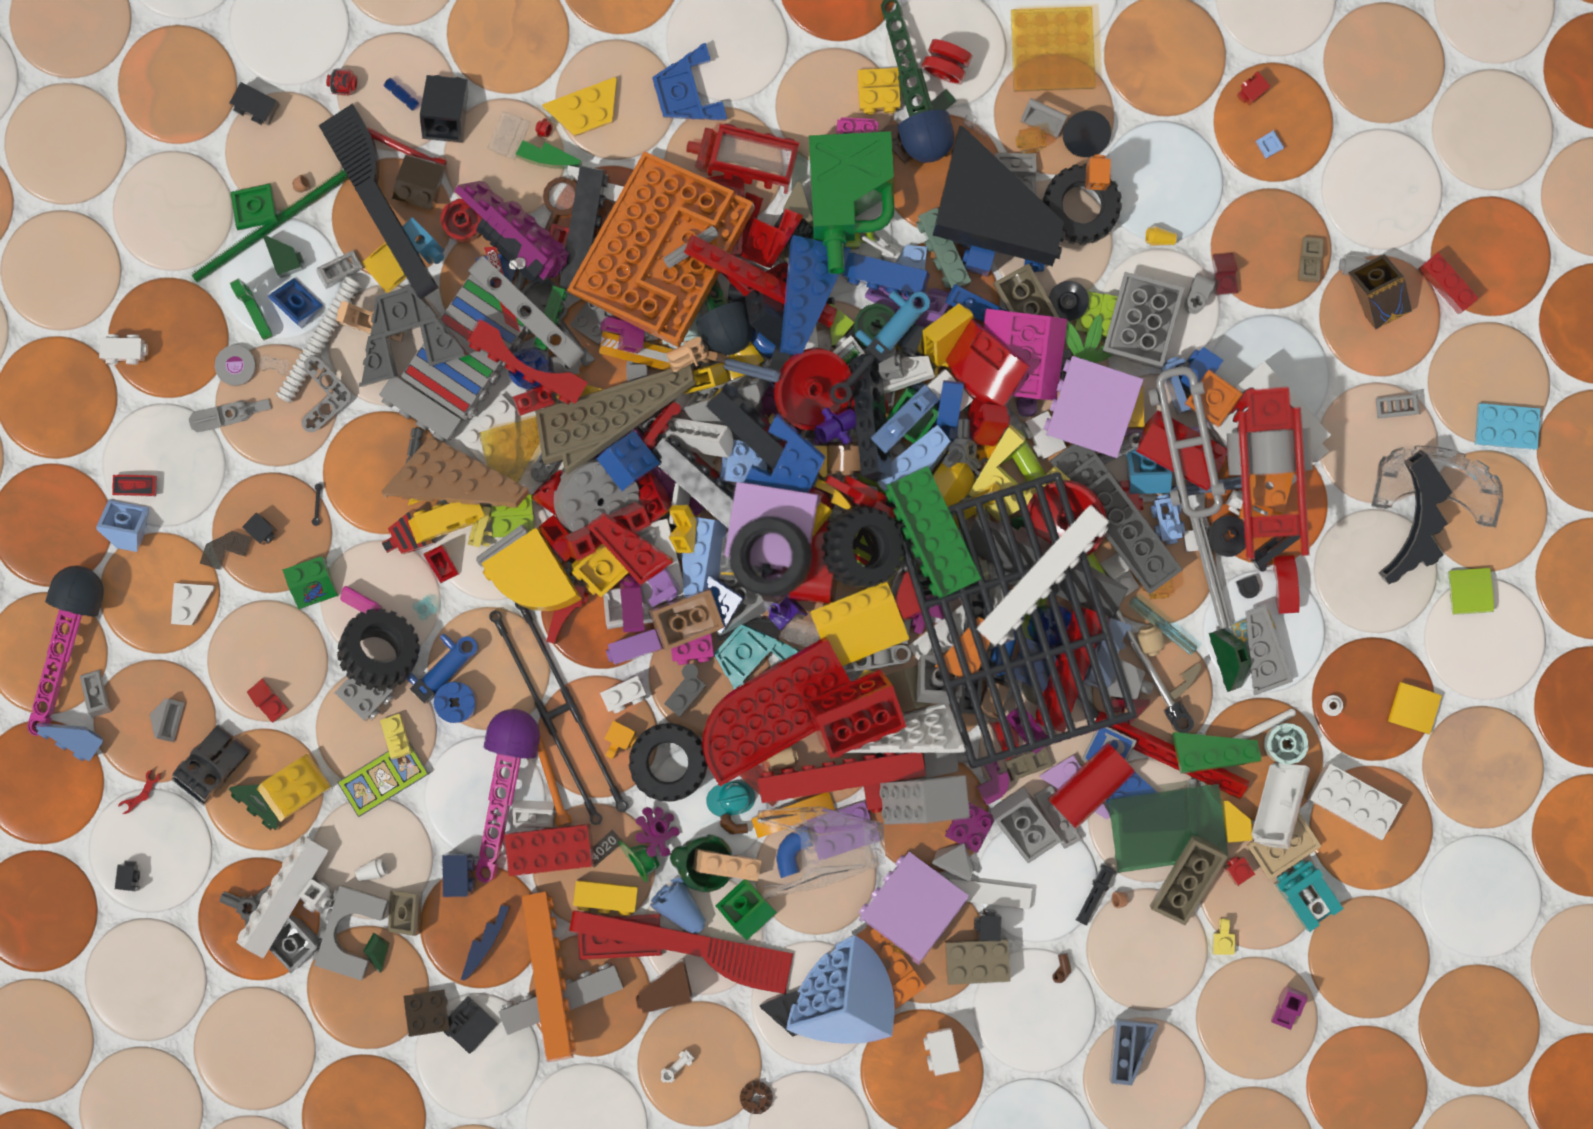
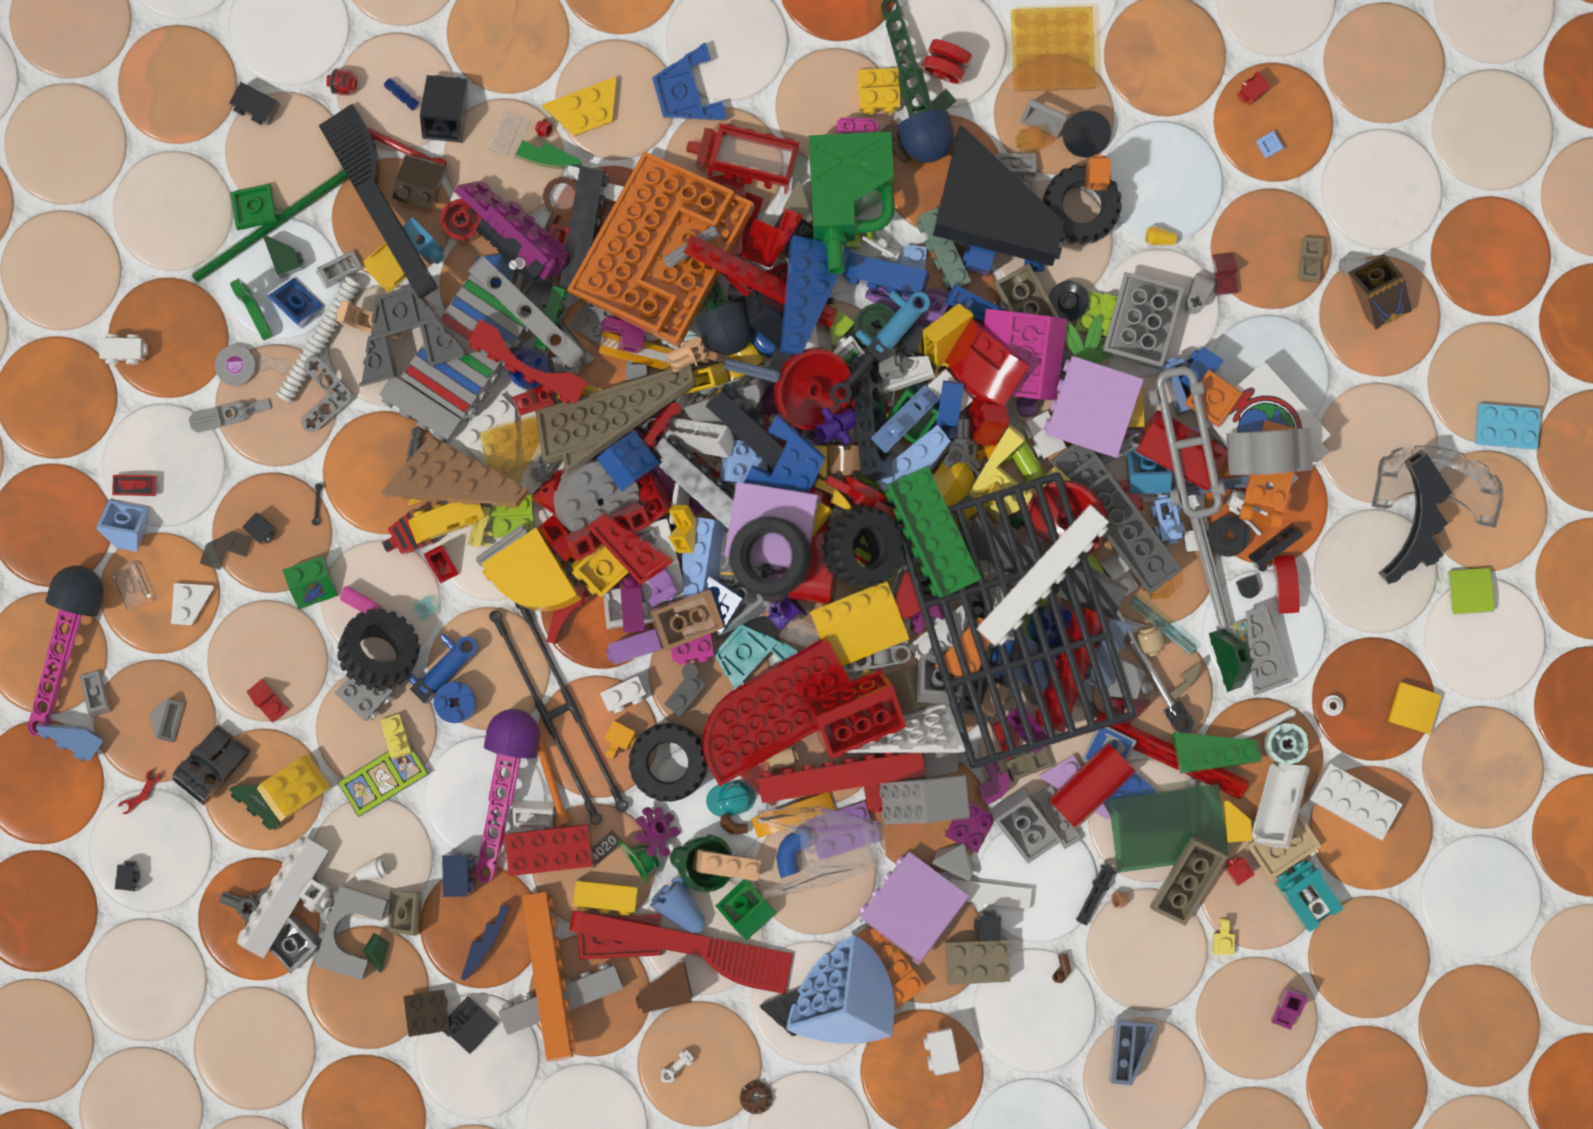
nougat hinge [292,174,310,193] -> none
red sticker [484,247,520,332] -> none
clear hand [964,114,988,138] -> none
red plate [1237,387,1310,559] -> none
light grey slope [1376,394,1420,419] -> none
red brick [1418,252,1478,314] -> none
none -> clear slope [112,560,157,611]

